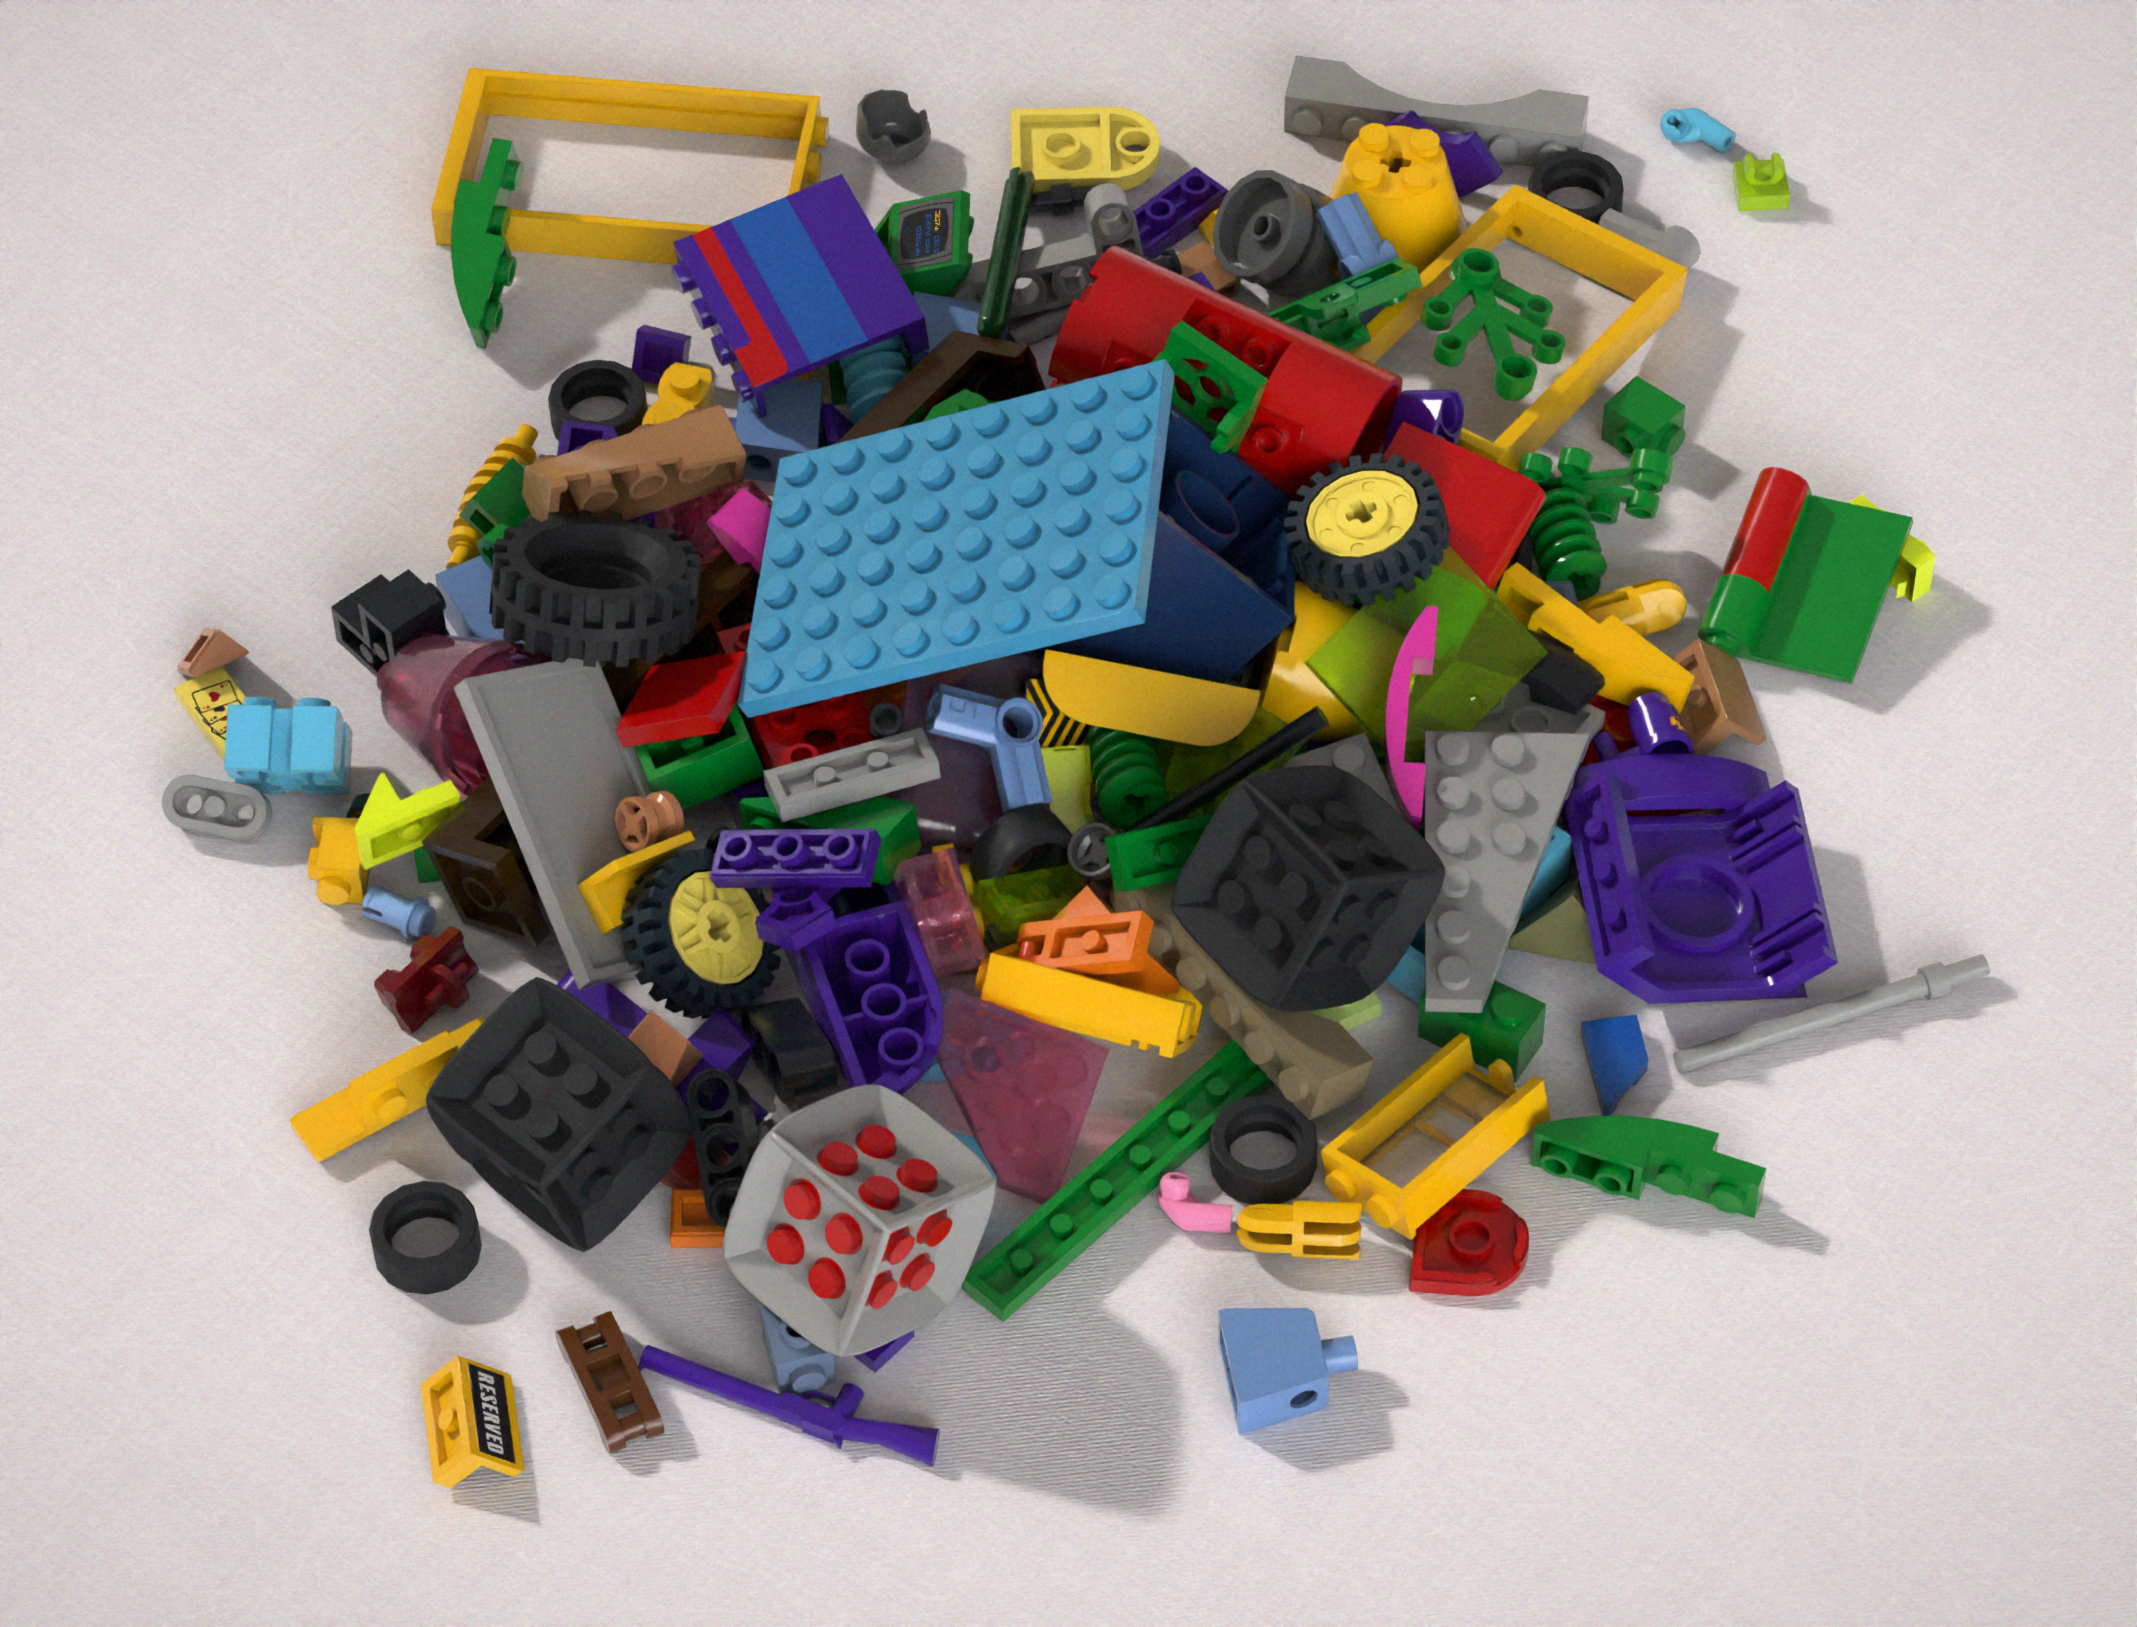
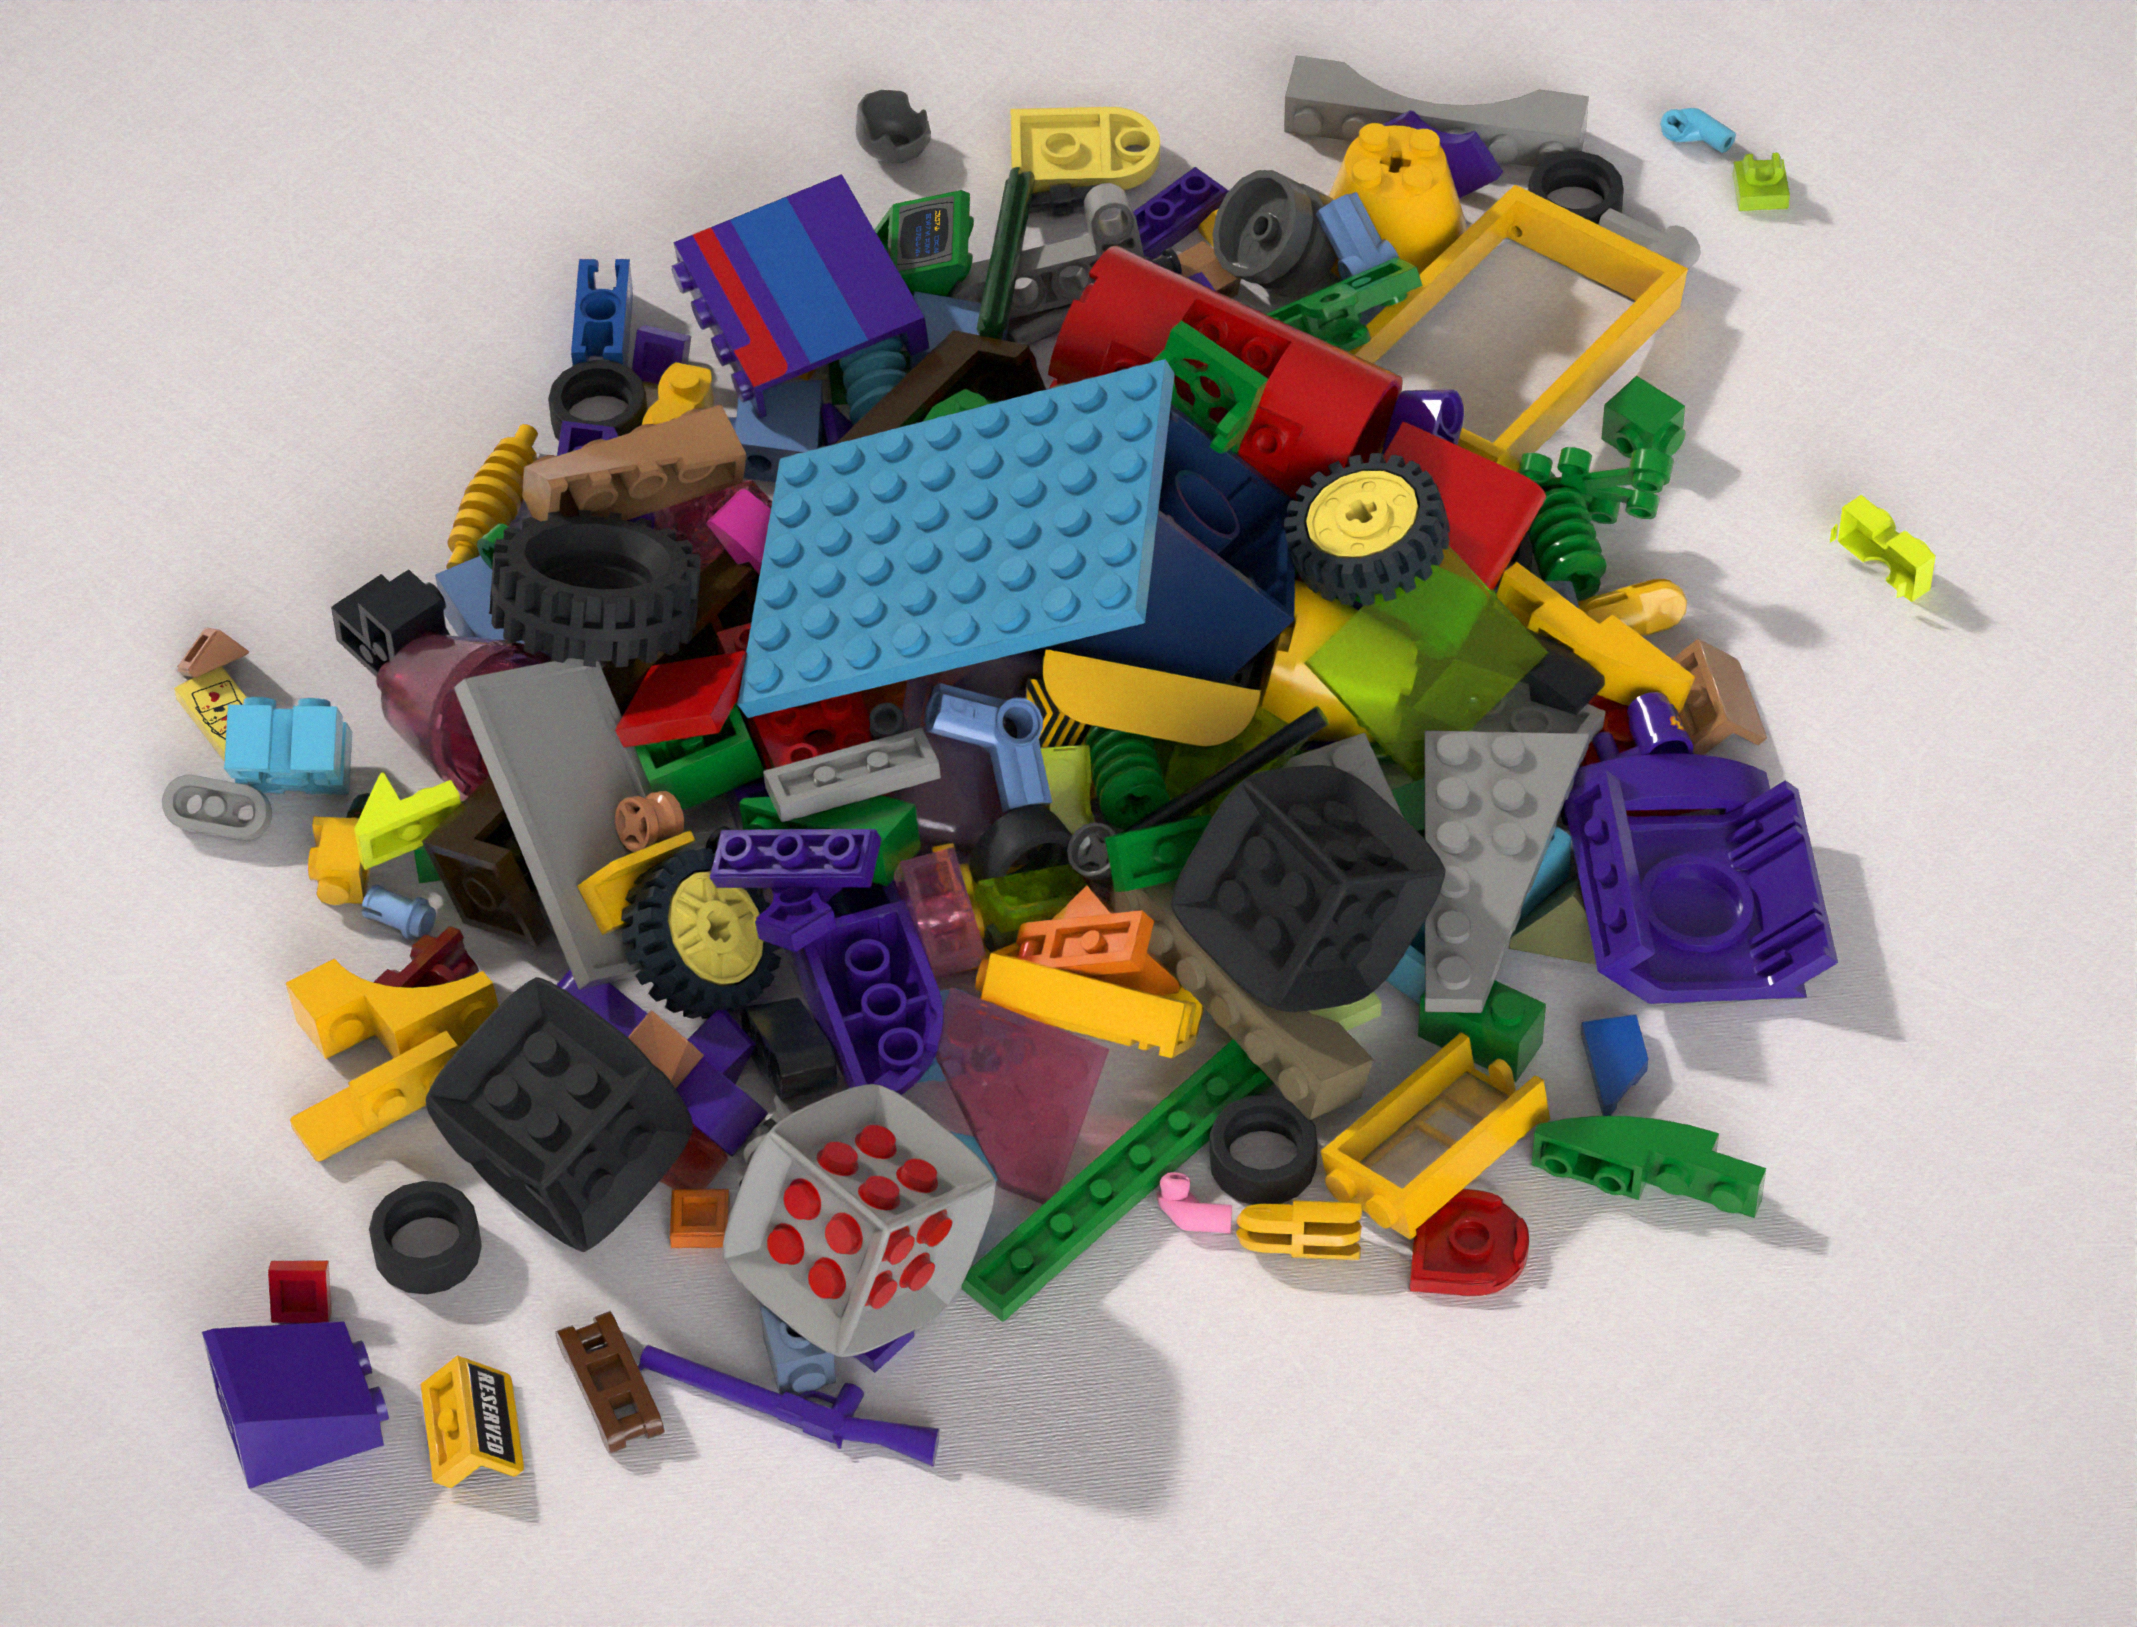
yellow door [431,68,829,264] -> none
green slope [451,138,524,348] -> none
green brick [459,457,532,537] -> none
black beam [687,1068,760,1230] -> none
medium blue torso [1218,1308,1358,1434] -> none
dark pink slope [1384,606,1438,832] -> none
green plant [1421,248,1566,401] -> none
light grey bar [1673,954,1990,1074] -> none
green door [1698,467,1913,684] -> none
none -> dark purple slope [202,1321,389,1489]
none -> red tile [268,1260,332,1323]
none -> yellow arch [285,958,499,1059]
none -> blue piece [571,259,633,367]

